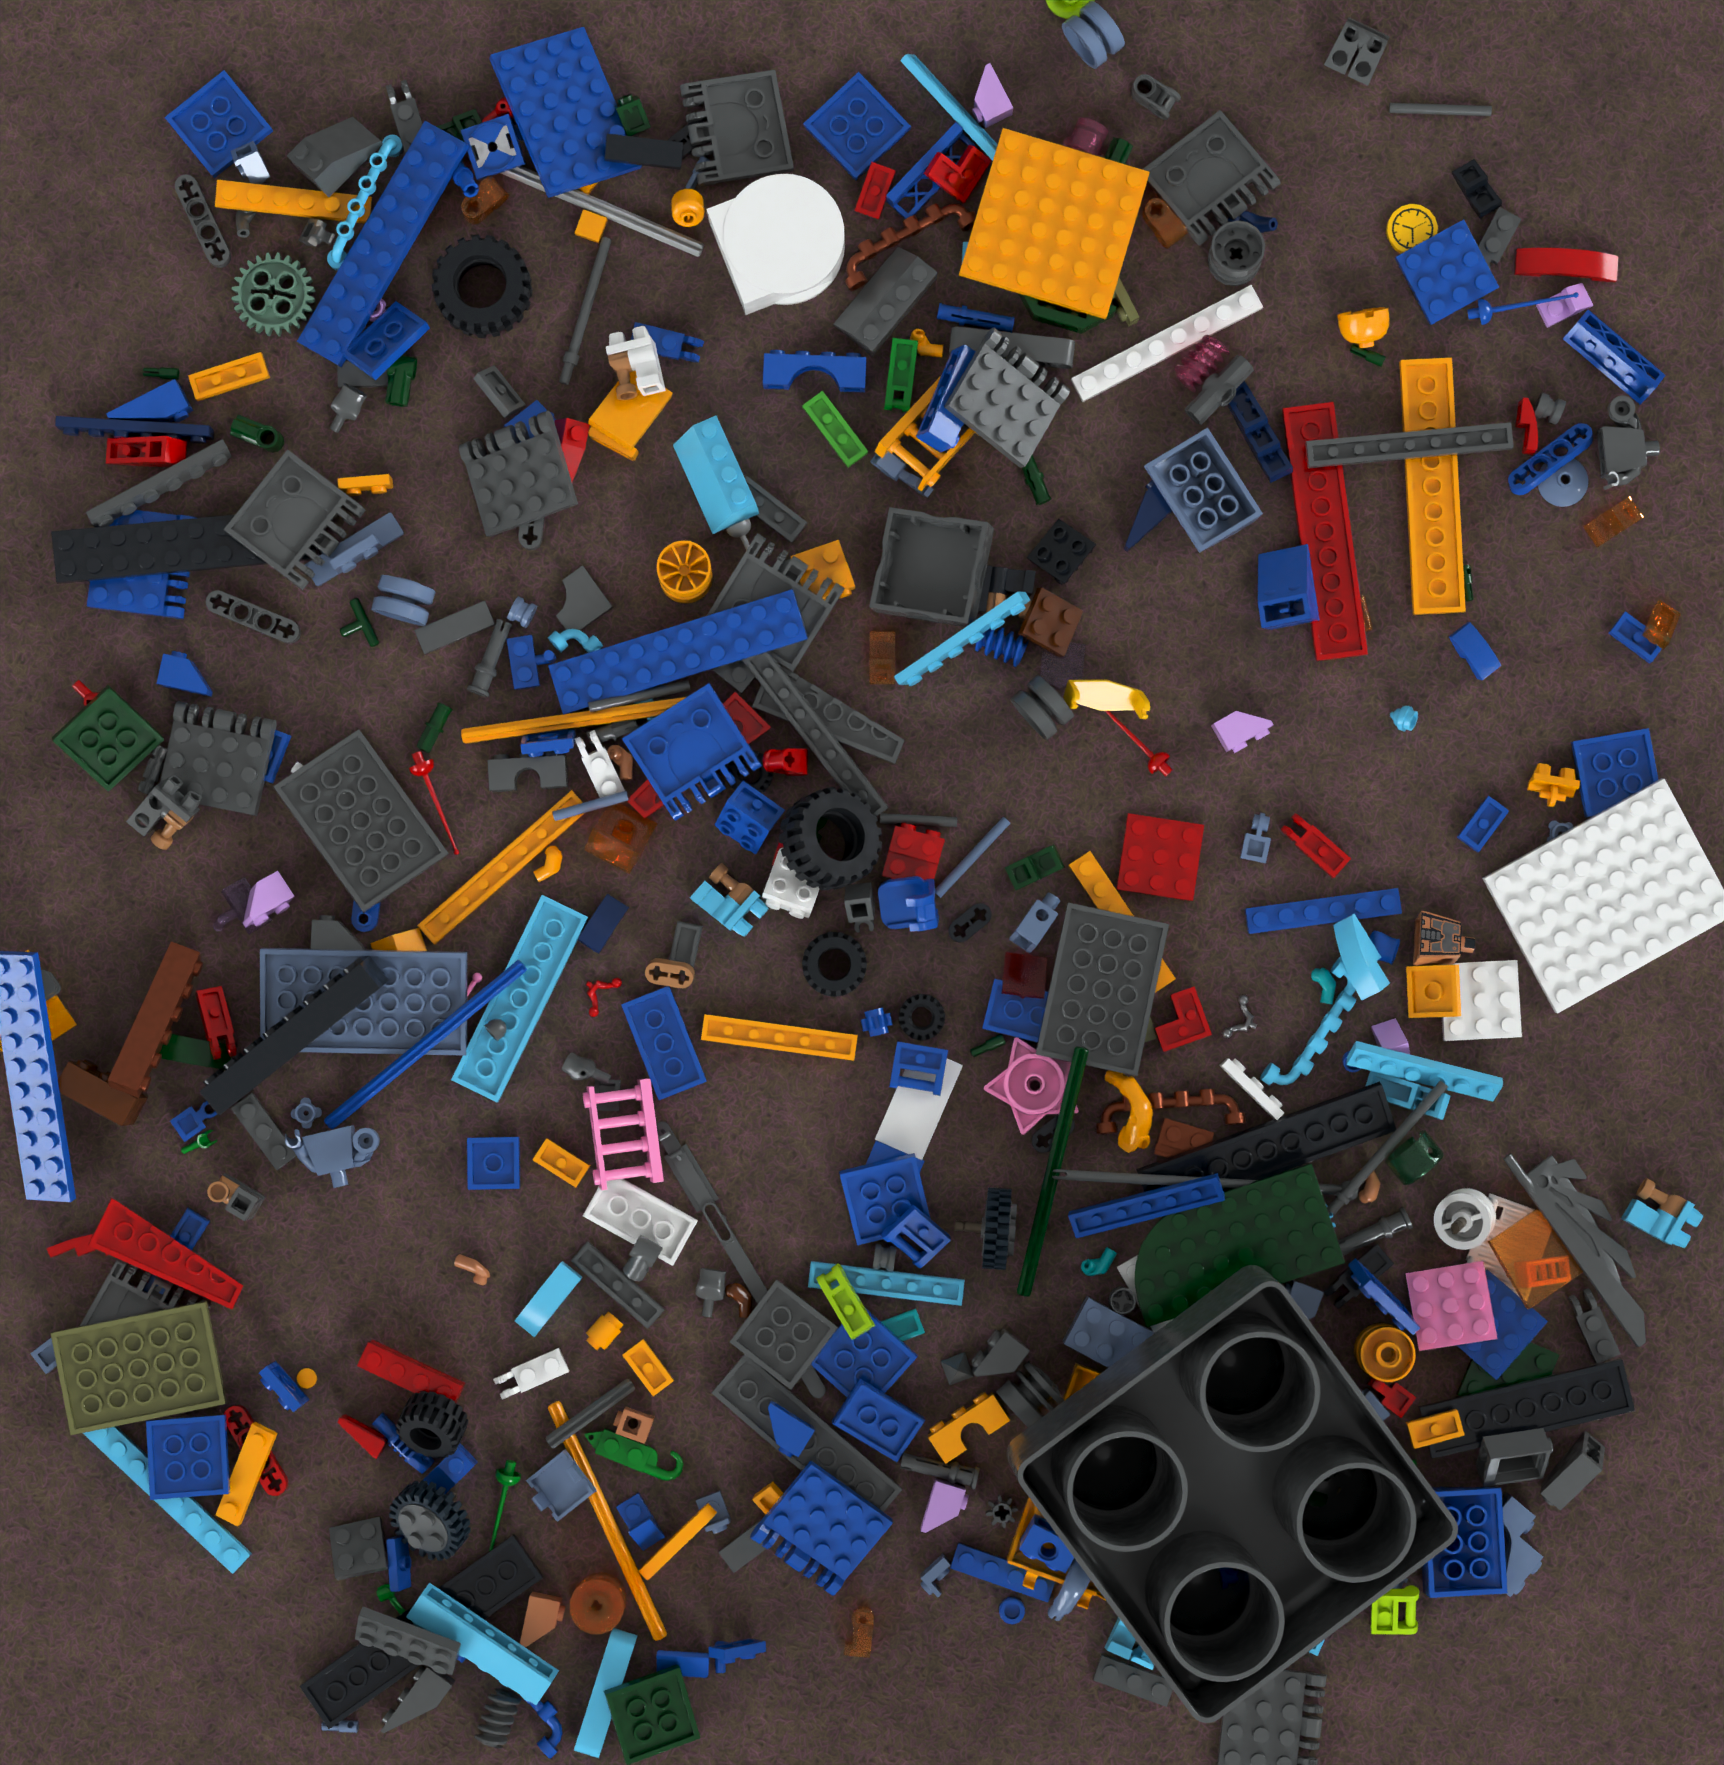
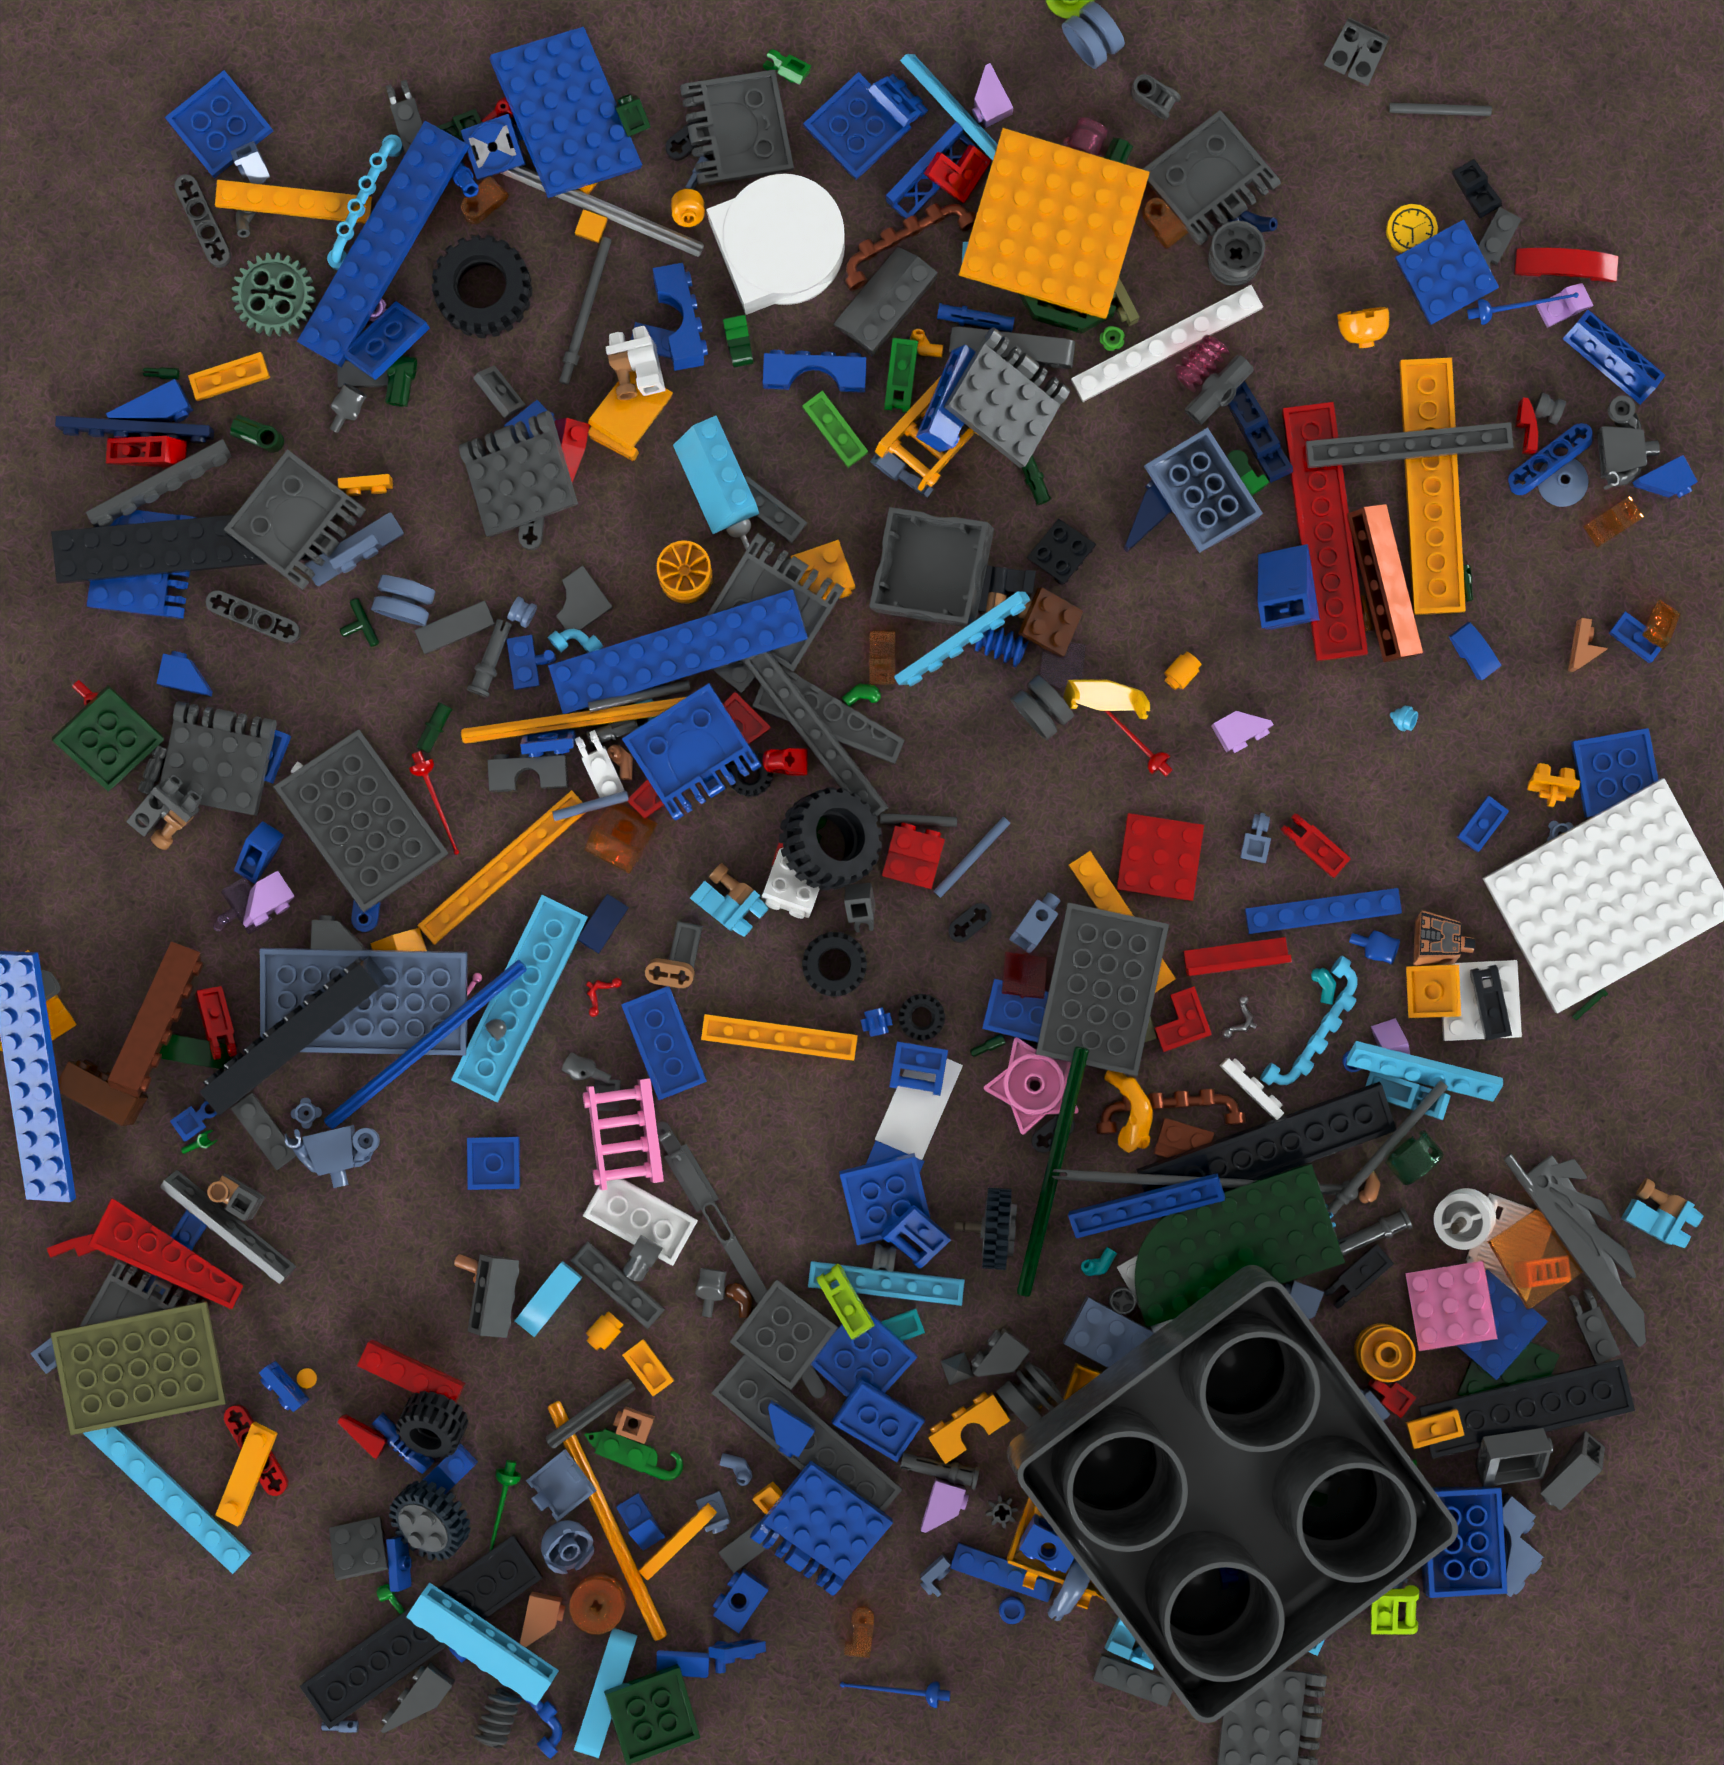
blue plate [146,1414,230,1500] -> none
dark grey slope [287,117,383,197] -> none
dark grey plate [298,218,335,247] -> none
dark grey plate [355,1607,461,1675] -> none
white hinge [493,1348,569,1399] -> none
light orange arm [533,846,563,882] -> none
light orange plate [533,1138,591,1188] -> none
black tile [604,134,683,170] -> none
blue bracket [715,781,785,854] -> none
red plate [855,162,896,220] -> none
blue piece [878,876,939,931] -> none
dark green slope [1005,844,1065,890] -> none
medium azure slope [1333,914,1390,1000] -> none
blue plate [1348,1258,1420,1335] -> none
dark green pin [1350,344,1386,367] -> none
none -> dark grey plate [160,1170,297,1284]
none -> blue slope [234,821,284,884]
none -> dark grey brick [468,1254,519,1338]
none -> sand blue cylinder [541,1520,594,1574]
none -> blue arch [653,263,708,371]
none -> blue brick [713,1568,769,1633]
none -> sand blue arm [720,1453,752,1486]
none -> leg [723,315,753,368]
none -> green plate [763,49,812,85]
none -> blue sword [840,1681,951,1708]
none -> green arm [842,684,881,707]
none -> blue plate [868,74,928,127]
none -> bright green plate [1100,326,1125,351]
none -> light orange brick [1164,651,1202,690]
none -> red fence [1183,937,1292,976]
none -> leg [1227,450,1269,496]
none -> brick [1347,504,1423,663]
none -> black plate [1470,965,1512,1041]
none -> nougat slope [1568,618,1607,672]
none -> dark green piece [1572,988,1608,1021]
none -> blue slope [1632,455,1698,498]

